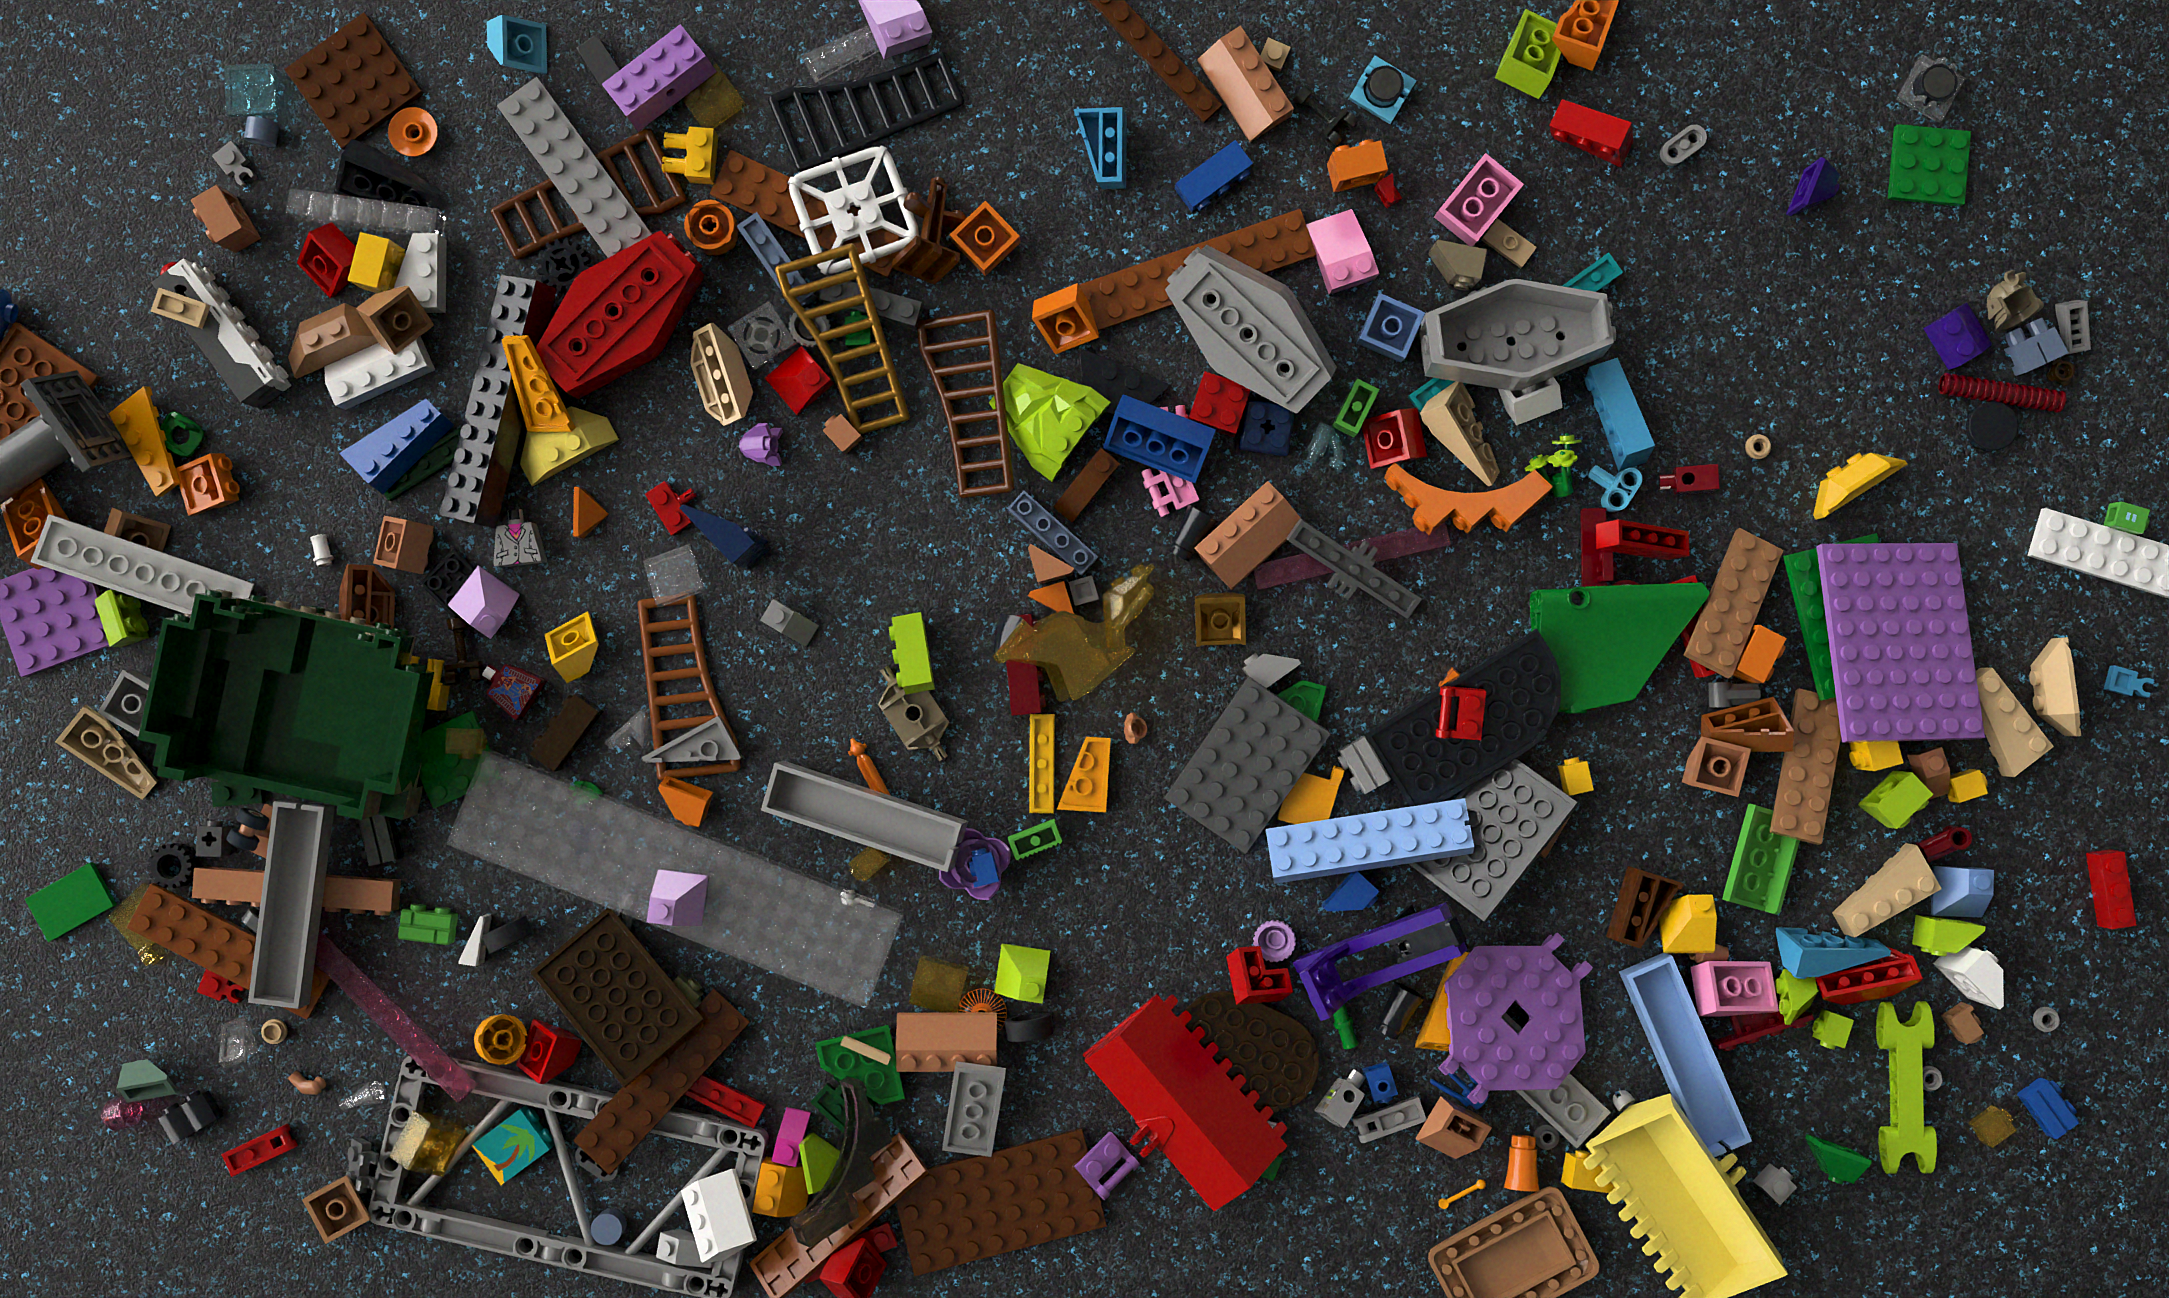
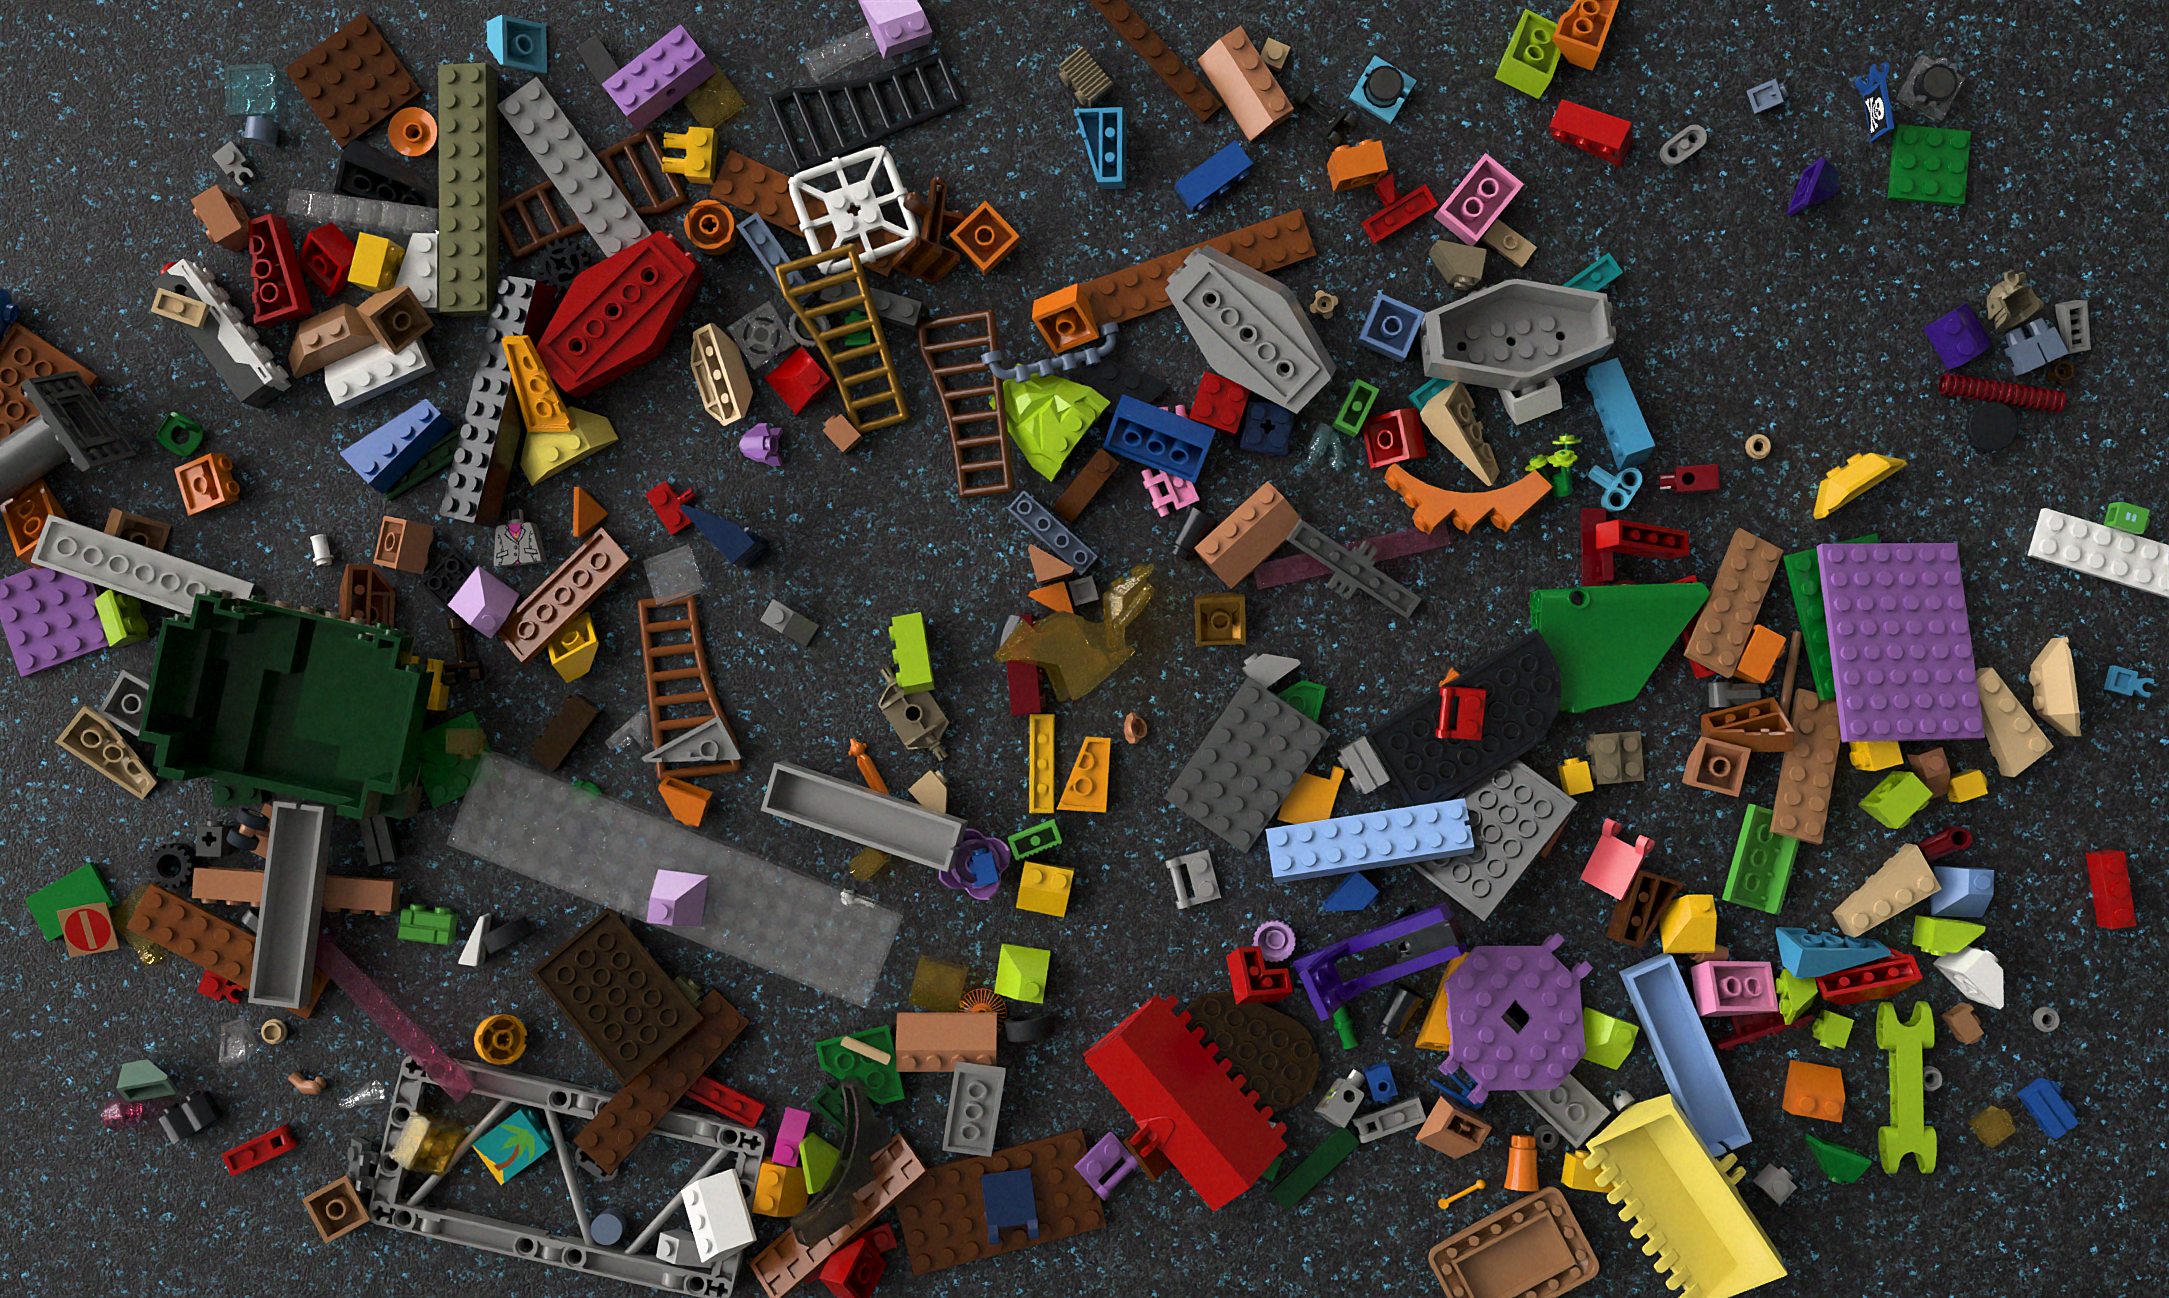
light orange wing [108,386,180,497] -> none
torso [482,664,548,720] -> none
red slope [516,1019,582,1085] -> none
bright pink slope [1306,209,1379,295] -> none
none -> piece [57,902,120,958]
none -> red wedge [248,213,313,328]
none -> olive brick [438,63,499,317]
none -> plate [496,527,633,665]
none -> tan slope [908,769,948,814]
none -> sand blue bar [981,322,1120,383]
none -> dark blue flag [981,1168,1040,1245]
none -> yellow slope [1016,859,1074,917]
none -> dark tan brick [1059,47,1113,108]
none -> reddish brown tile [1123,1126,1171,1182]
none -> light grey plate [1165,849,1221,909]
none -> dark green tile [1270,1127,1360,1210]
none -> tan plate [1310,290,1338,319]
none -> red plate [1361,184,1438,245]
none -> coral flag [1580,818,1656,901]
none -> lime slope [1582,1007,1639,1070]
none -> dark tan plate [1586,731,1644,784]
none -> sand blue bracket [1747,78,1788,115]
none -> medium nougat bar [1779,631,1803,718]
none -> orange slope [1782,1059,1845,1123]
none -> flag [1855,62,1894,142]

